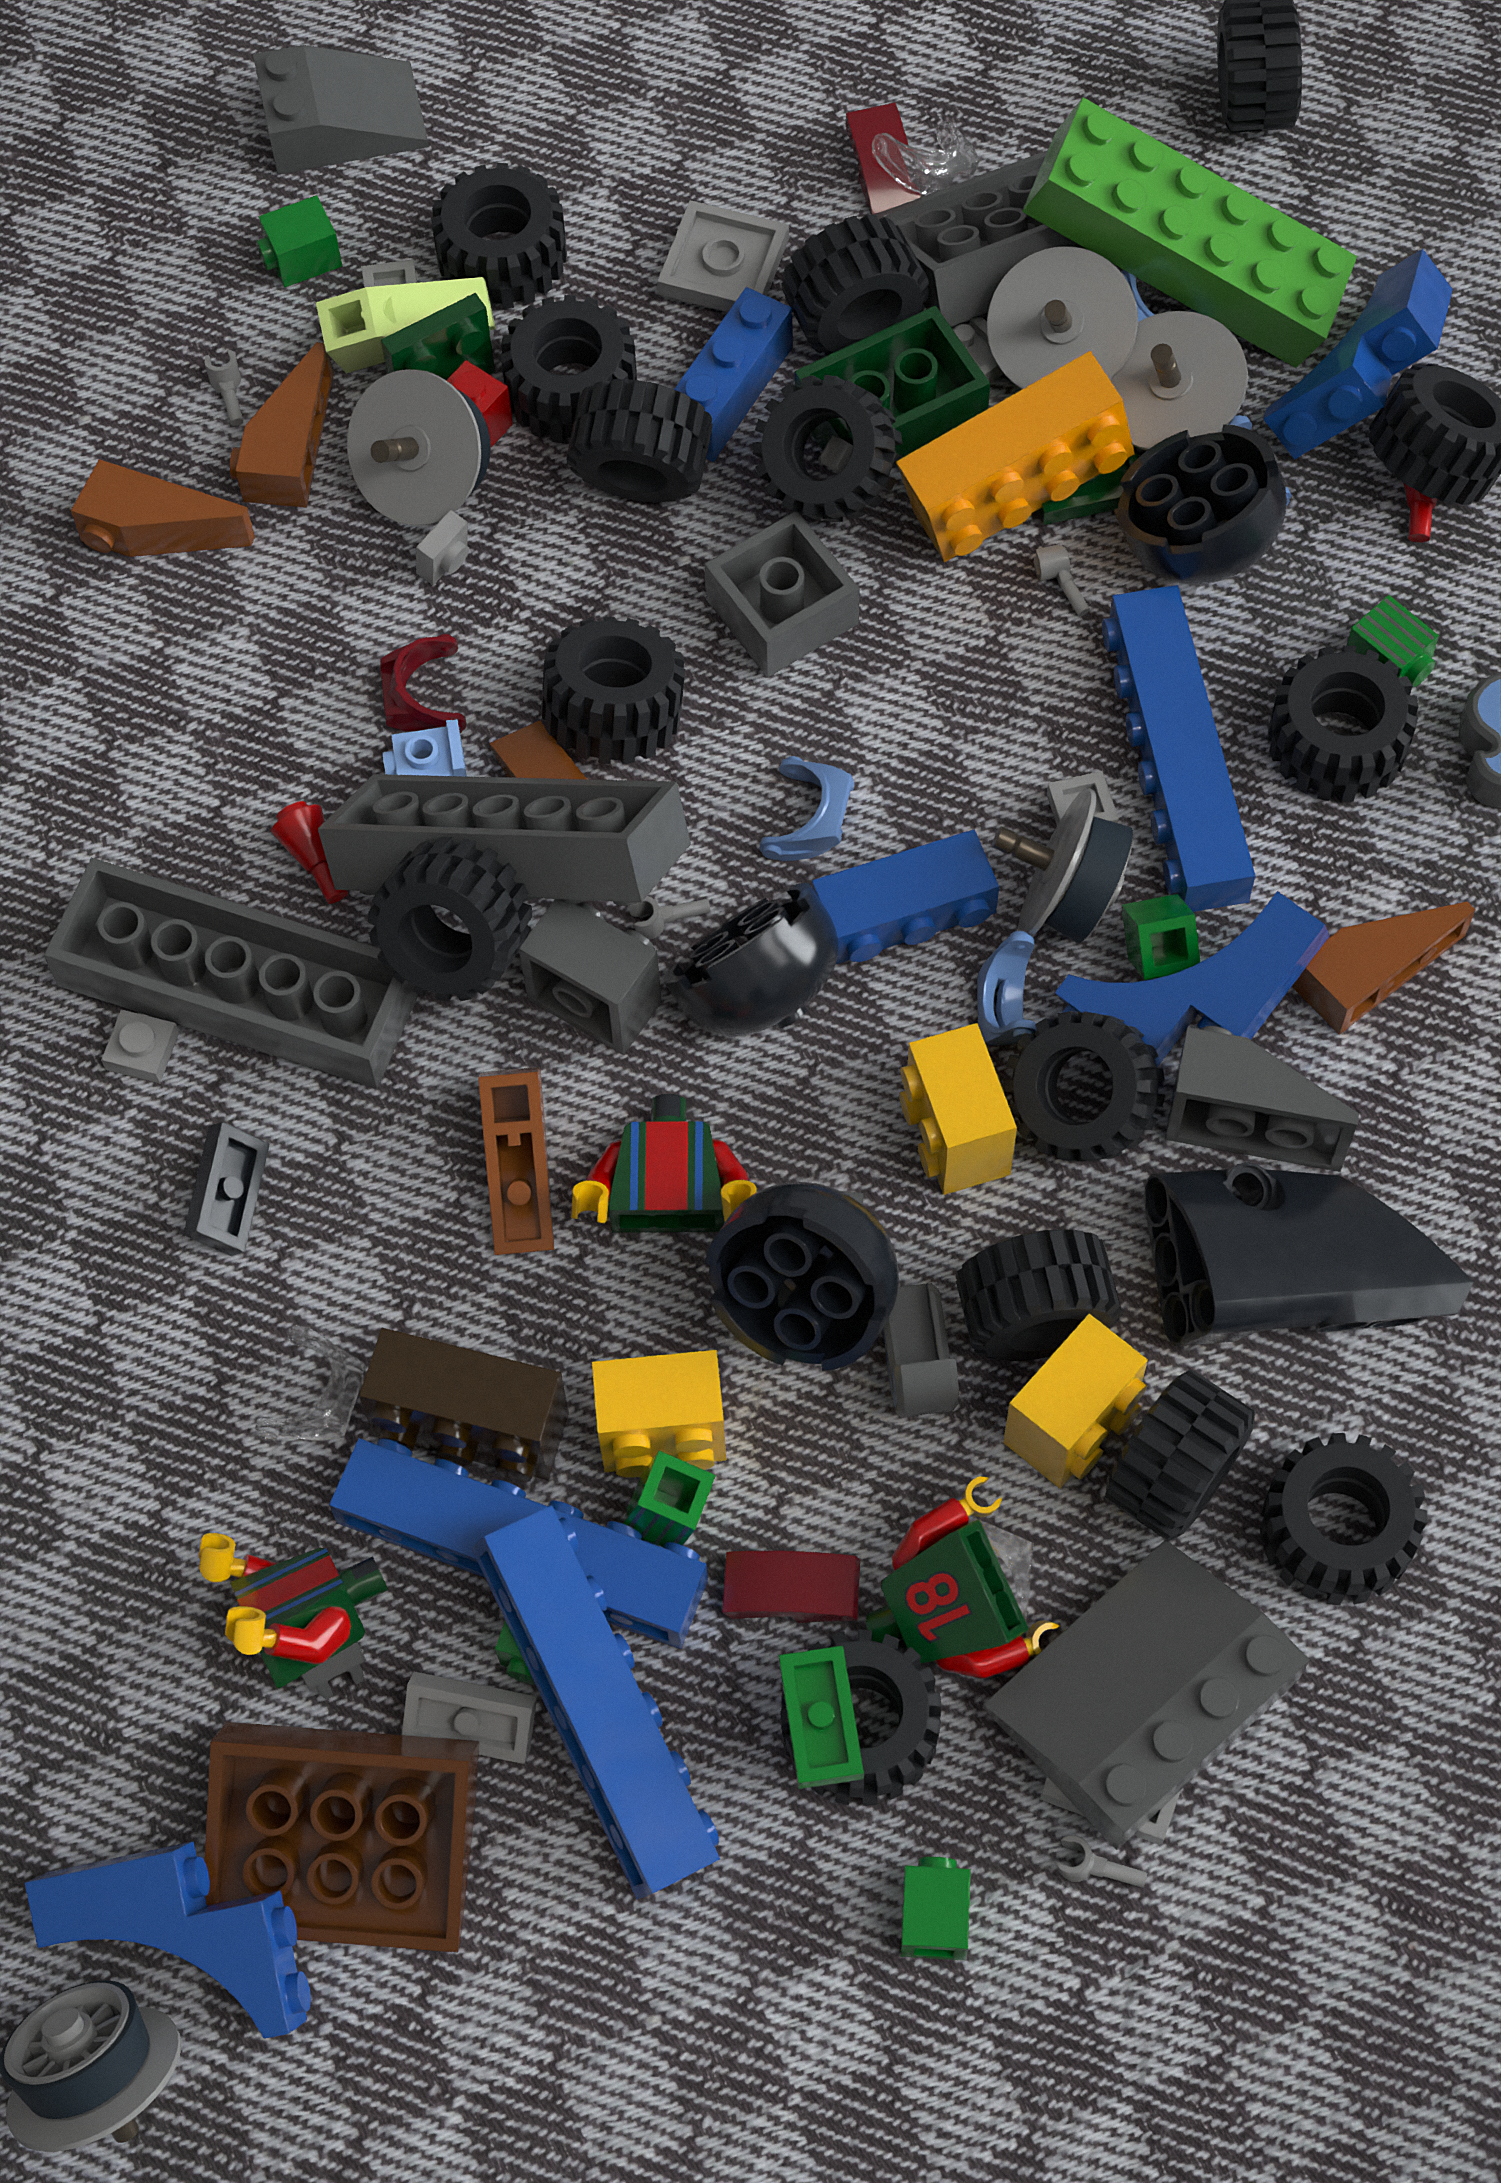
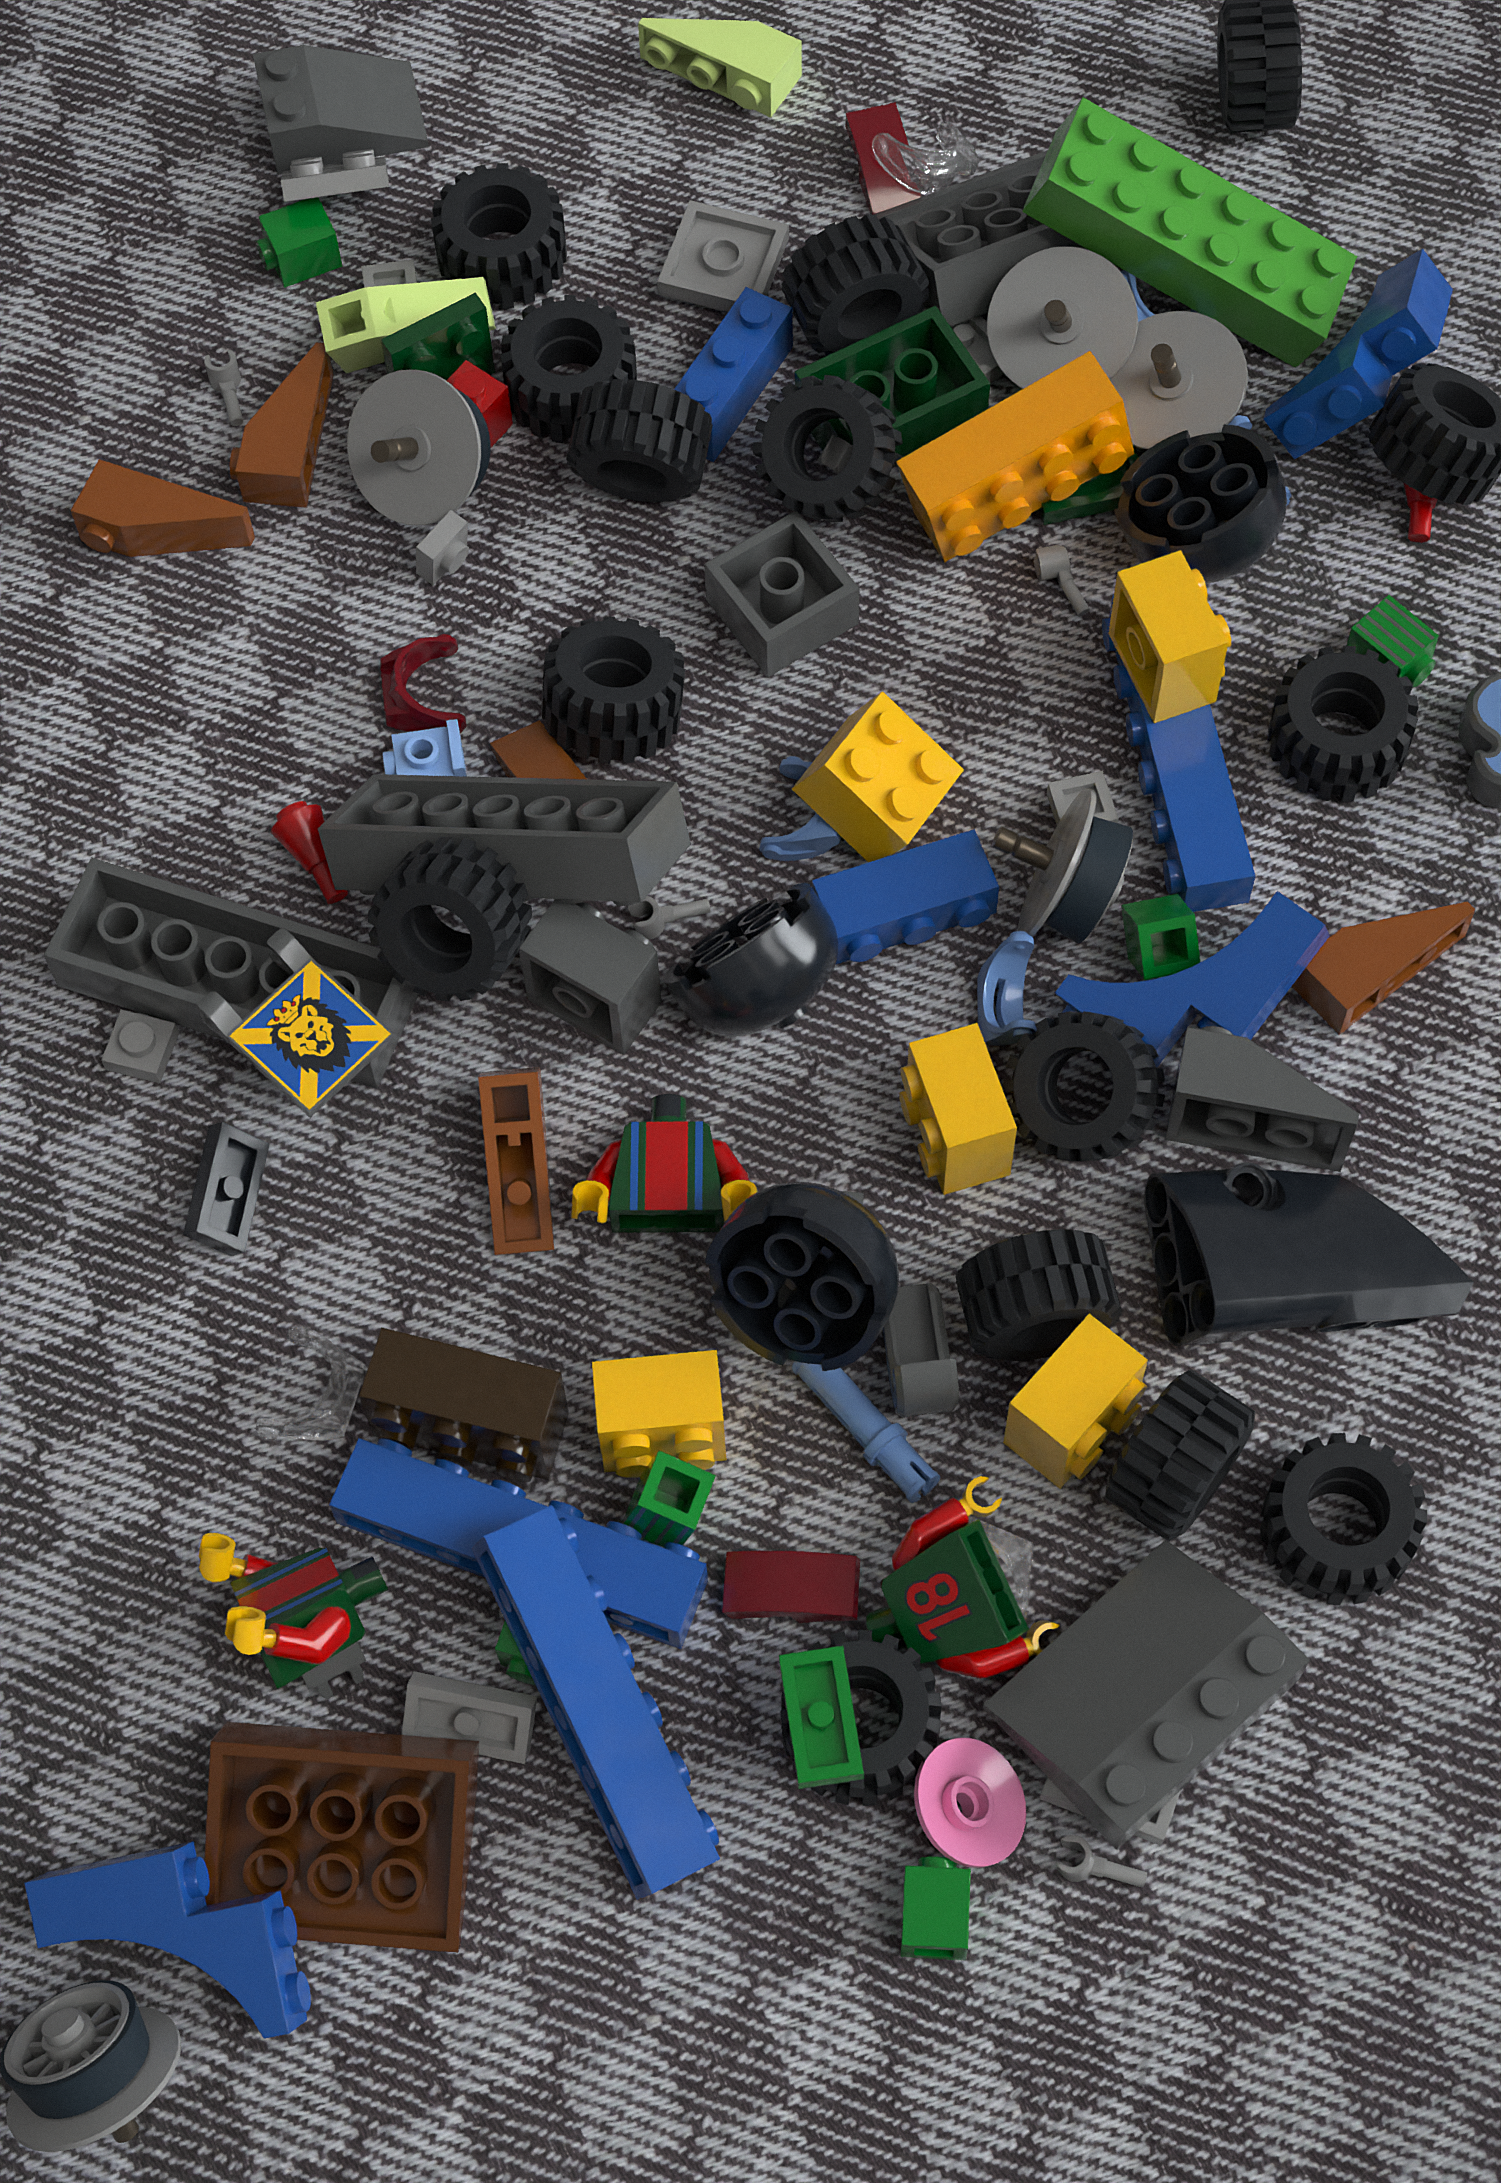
none -> flag [198,929,396,1118]
none -> light grey plate [281,149,389,202]
none -> yellowish green slope [638,18,802,118]
none -> medium blue pin [791,1361,940,1503]
none -> yellow brick [792,691,964,862]
none -> bright pink dish [914,1738,1026,1868]
none -> yellow brick [1109,550,1231,723]

